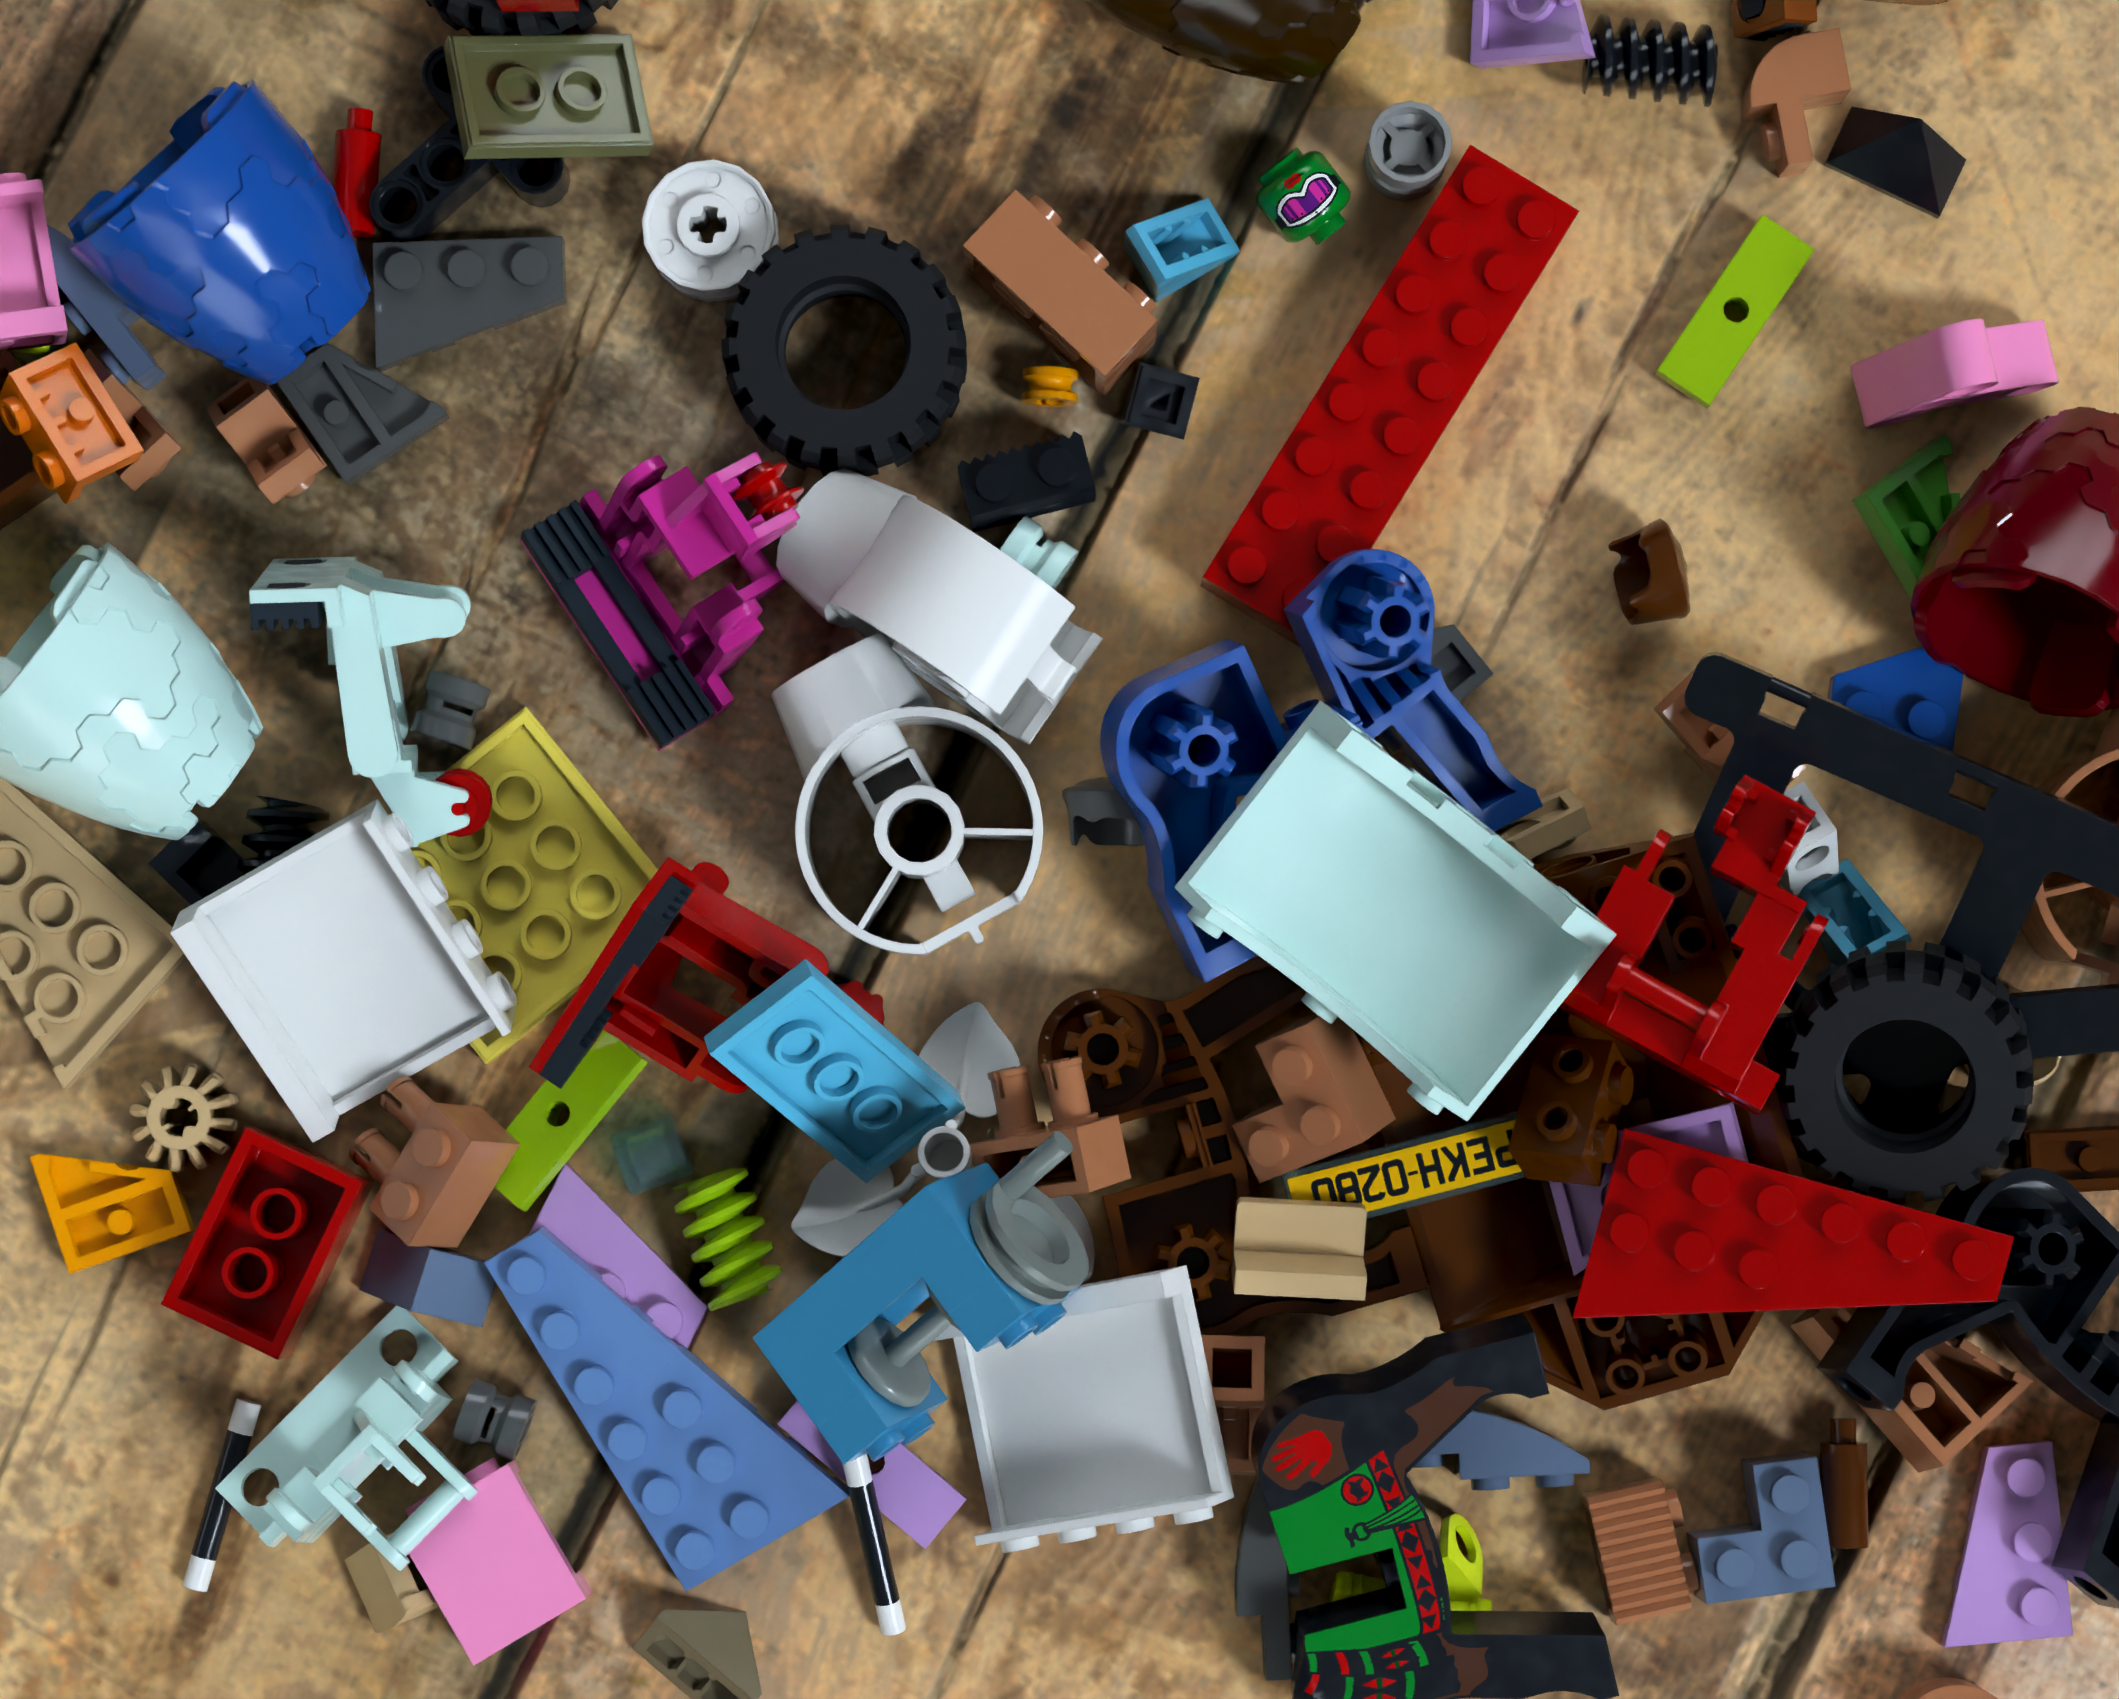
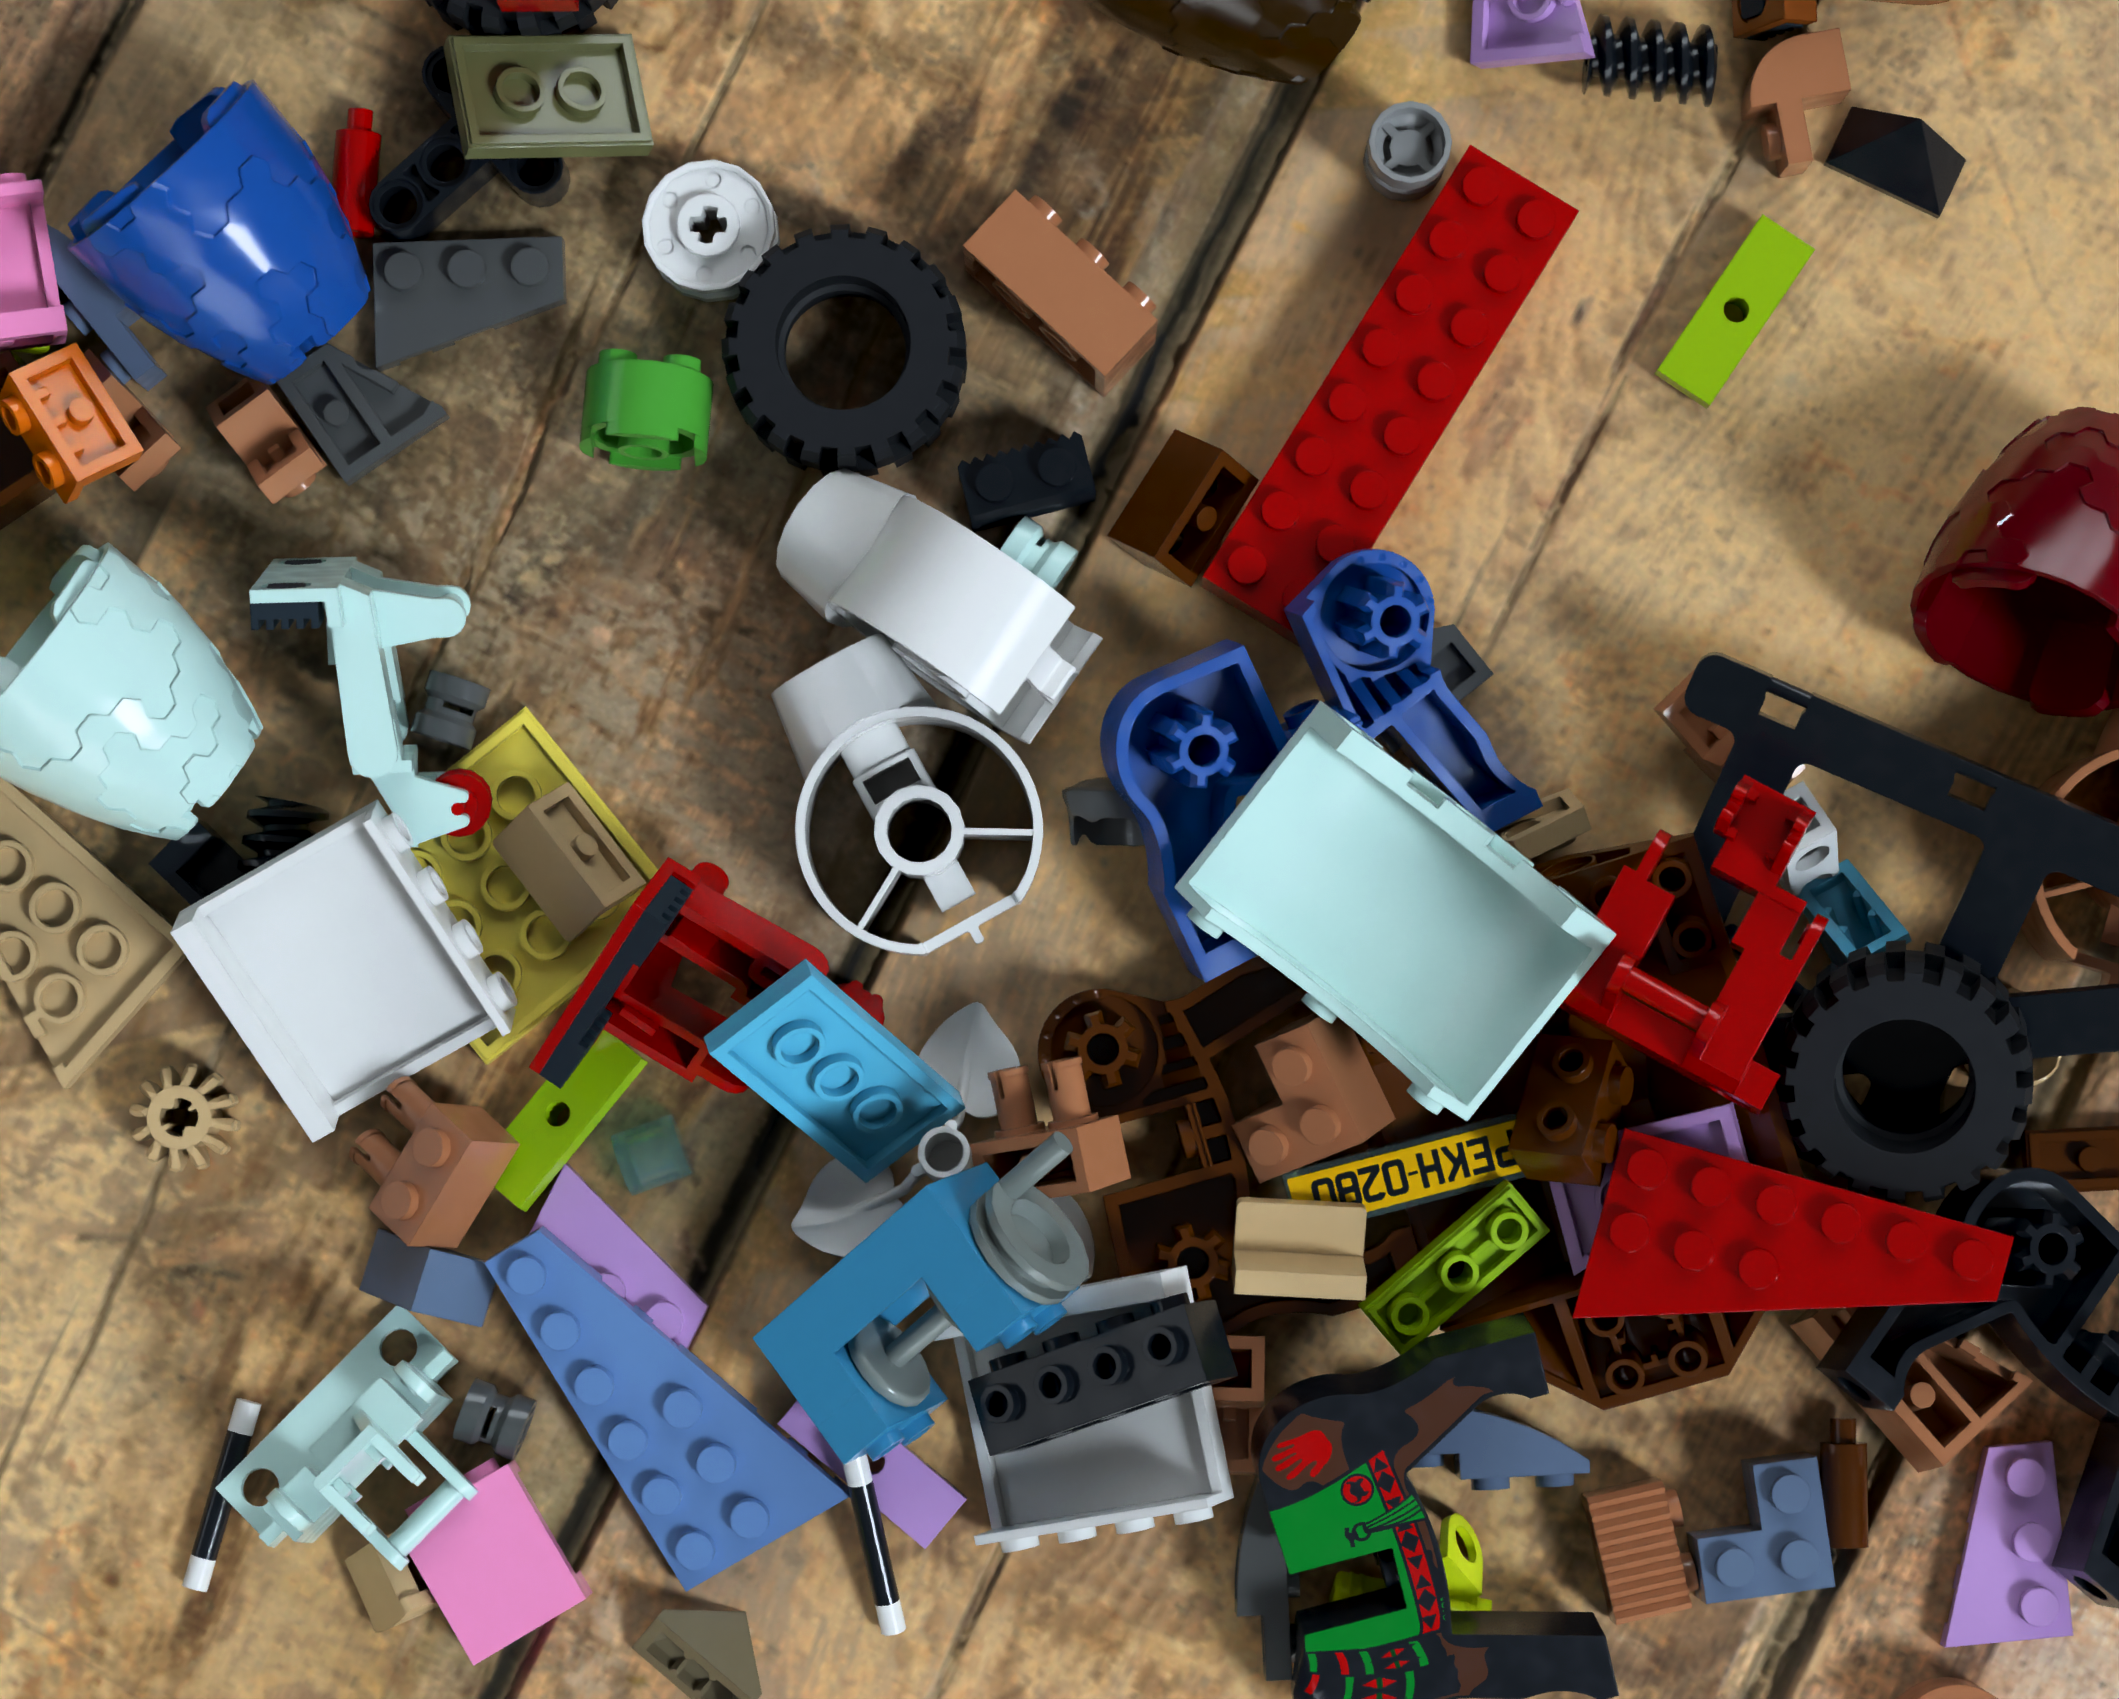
light orange wing [30,1154,196,1274] -> none
red brick [161,1127,374,1360] -> none
dark pink container [520,452,804,751] -> none
lime piece [670,1168,782,1311] -> none
light orange bush [1022,366,1078,407] -> none
black tile [1119,361,1200,440] -> none
medium azure slope [1124,198,1240,302] -> none
green head [1256,147,1351,245] -> none
reddish brown hair [1608,519,1690,625] -> none
blue wing [1828,647,1964,752] -> none
bright pink beam [1850,319,2059,429] -> none
bright green wing [1852,435,1960,599] -> none
none -> tan panel [493,781,646,942]
none -> bright green brick [579,349,714,471]
none -> black brick [968,1293,1238,1456]
none -> reddish brown brick [1107,429,1259,587]
none -> lime tile [1358,1179,1550,1355]

